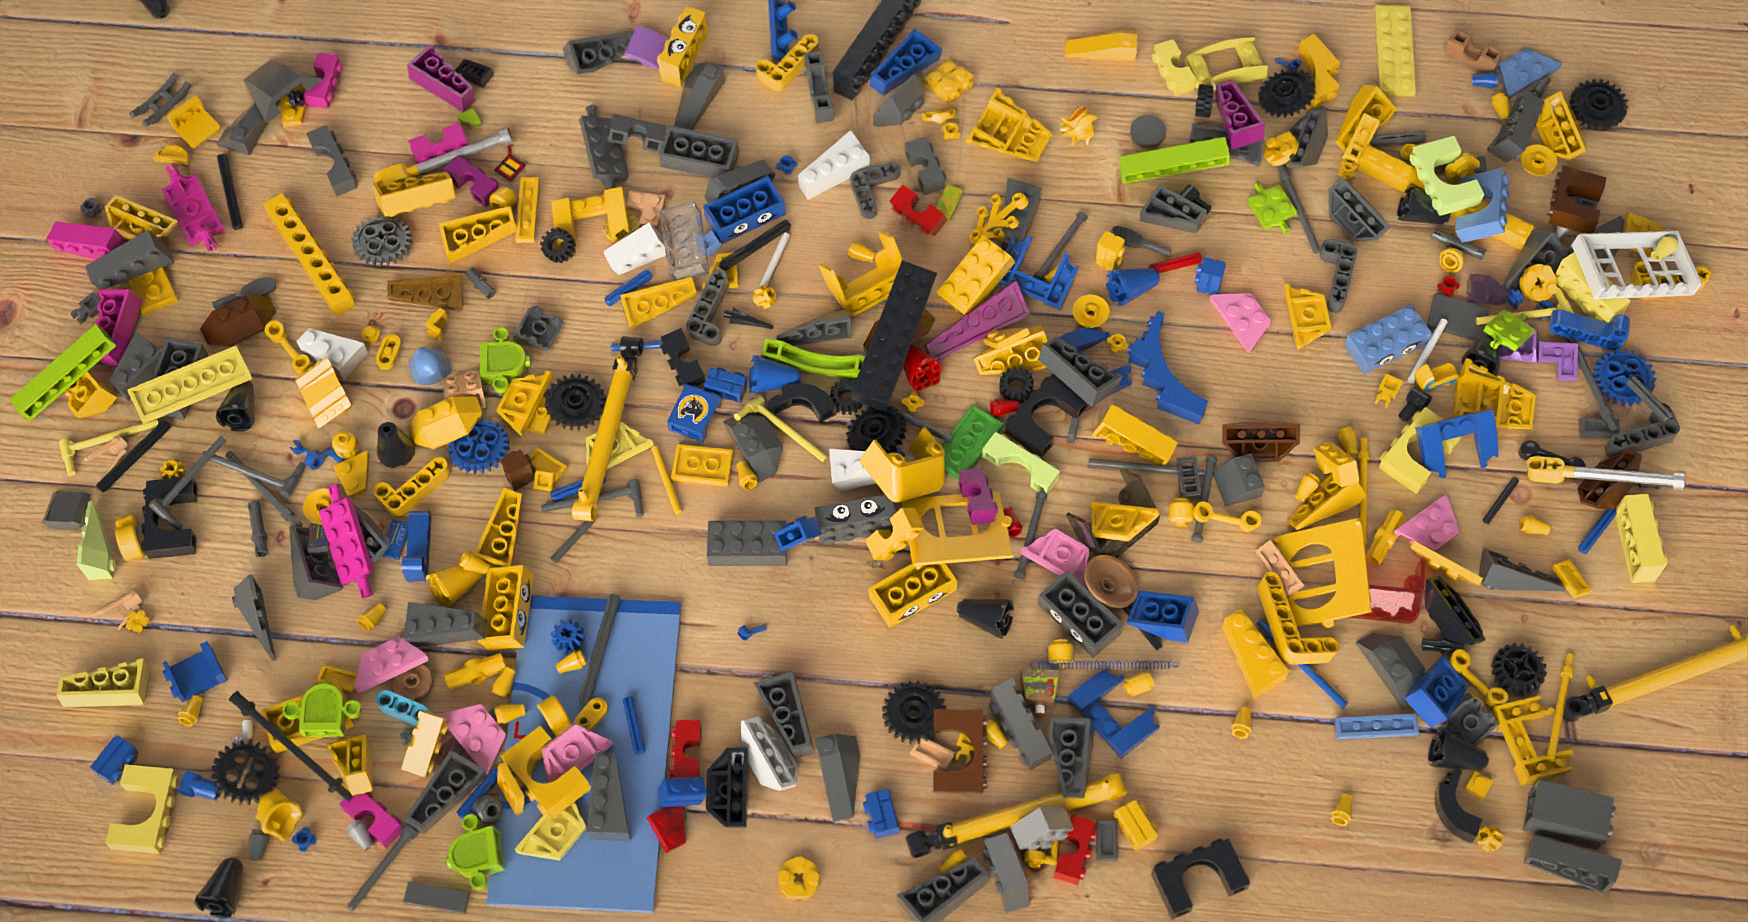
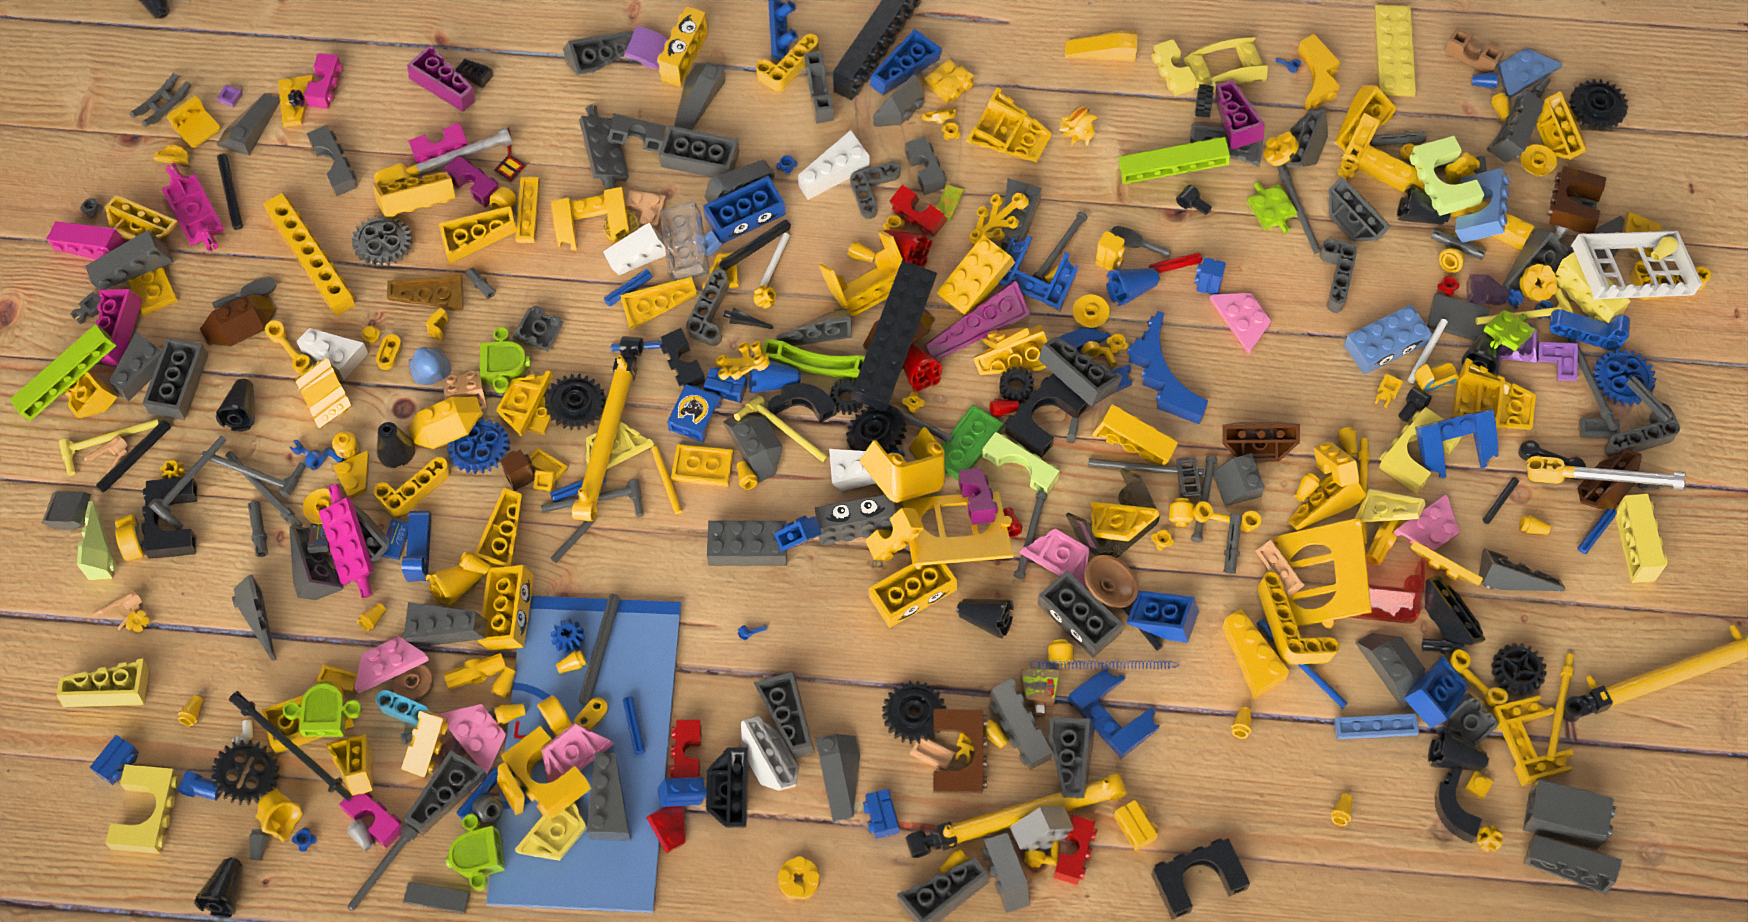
light yellow plate [128,346,252,424] -> none
blue panel [162,641,227,703] -> none
dark grey wedge [243,59,322,124] -> none
lime tile [457,109,482,126] -> none
black tyre [540,228,576,263] -> none
dark grey tile [1096,819,1118,862] -> none
yellow brick [1123,671,1154,697] -> none
dark grey tile [1130,115,1166,148] -> none
dark grey wedge [1140,184,1207,233] -> none
black gear [1258,68,1316,118] -> none
yellow wing [1283,284,1331,350] -> none
yellow plate [1552,559,1592,599] -> none
none -> medium lavender tile [217,85,243,108]
none -> yellow plant [715,341,770,380]
none -> red cone [880,229,933,267]
none -> yellow plate [883,215,905,231]
none -> yellow plate [1081,341,1117,367]
none -> yellow plate [1151,529,1174,551]
none -> dark grey pin [1223,514,1242,574]
none -> light yellow wing [1355,489,1426,522]

